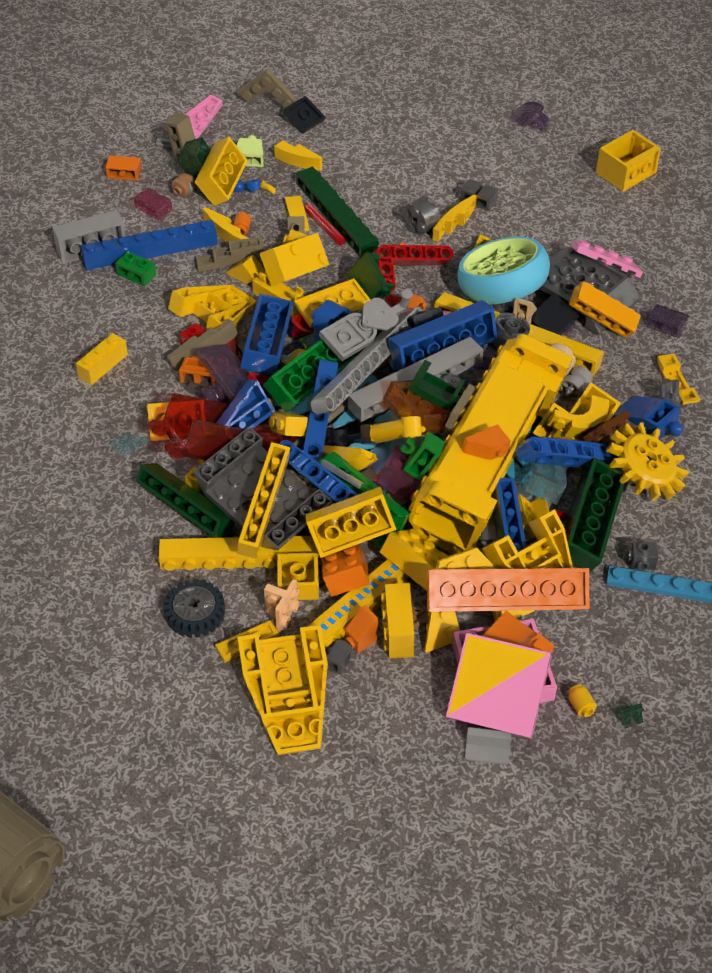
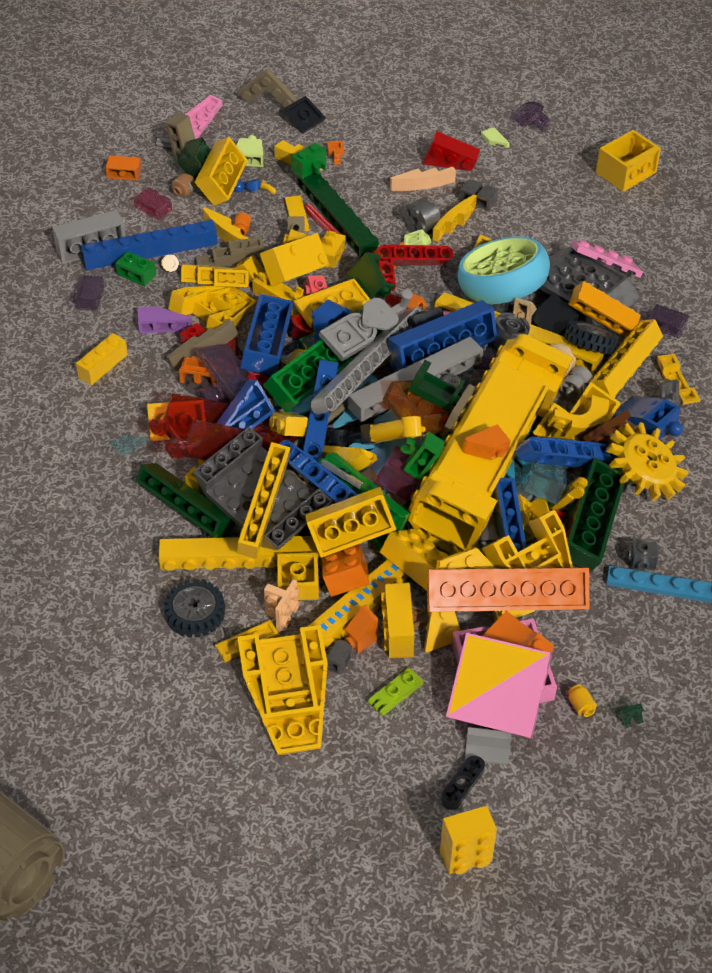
none -> clear purple brick [73,275,105,311]
none -> medium lavender slope [138,306,192,334]
none -> tile [161,255,179,272]
none -> yellow slope [181,264,249,287]
none -> green brick [292,142,326,179]
none -> coral brick [303,276,329,296]
none -> yellow brick [320,231,346,269]
none -> orange plate [327,141,344,165]
none -> lime hinge [368,668,424,716]
none -> light nougat slope [390,167,456,191]
none -> yellowish green bracket [404,229,431,245]
none -> red wedge [422,131,480,171]
none -> yellow brick [440,806,497,875]
none -> black beam [441,756,485,810]
none -> yellowish green tile [481,127,510,148]
none -> yellow hinge [549,477,588,511]
none -> black wheel [564,320,619,354]
none -> yellow brick [589,319,663,398]

